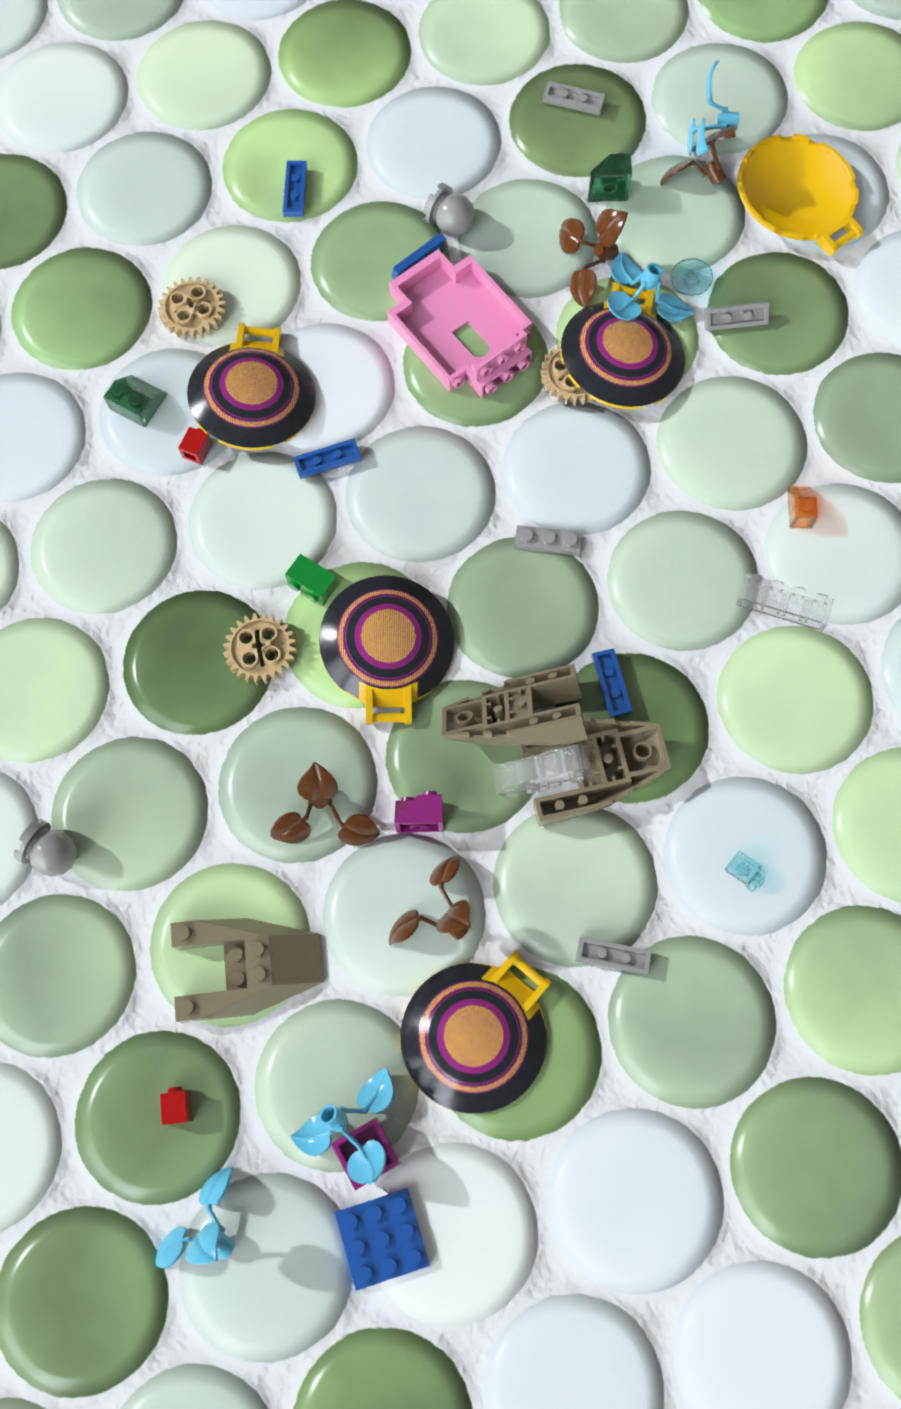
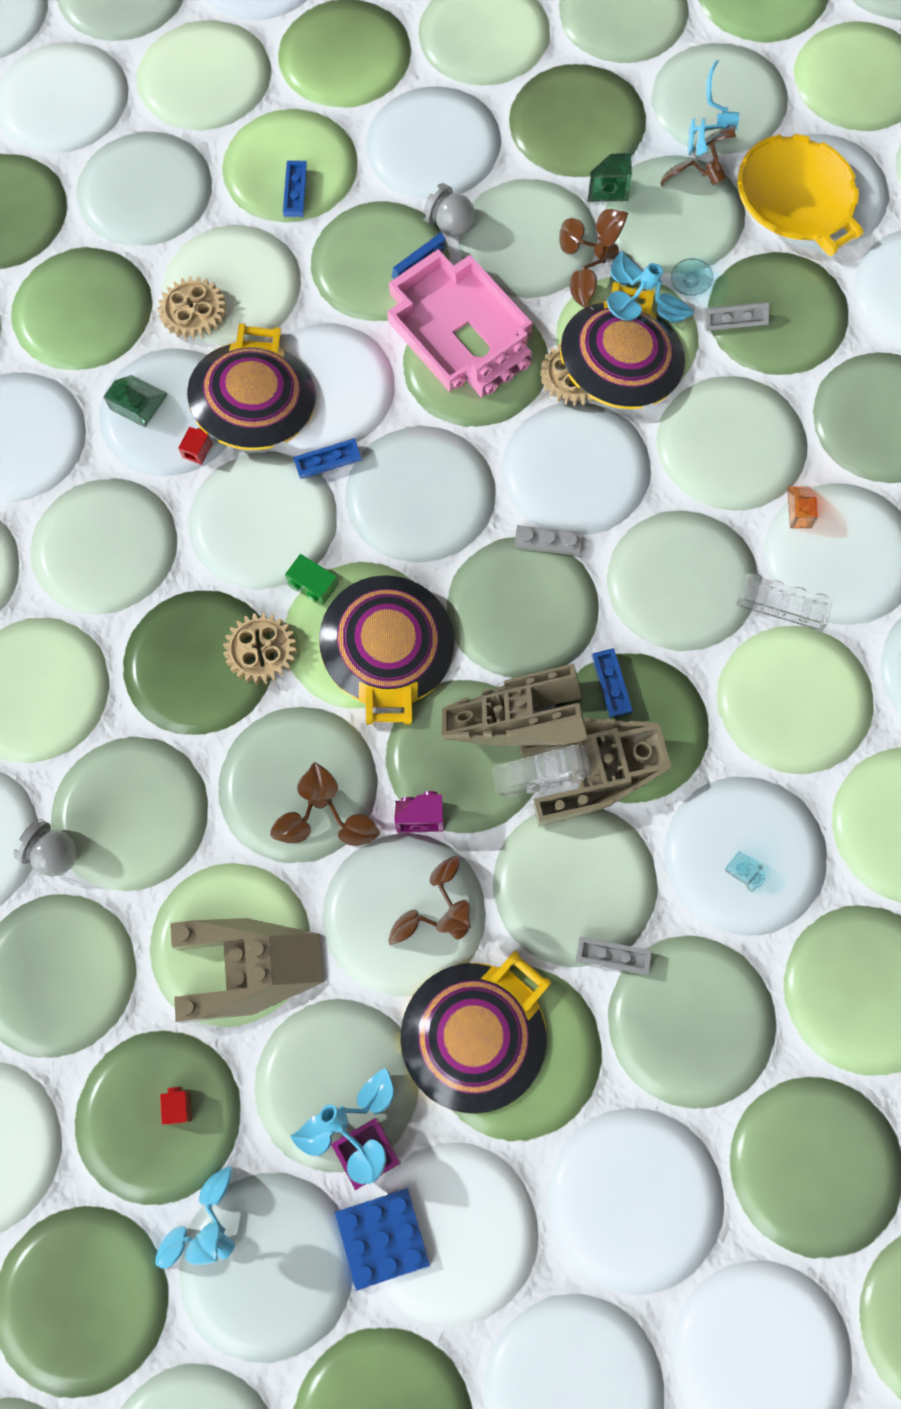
light grey plate [543,81,605,115] -> none

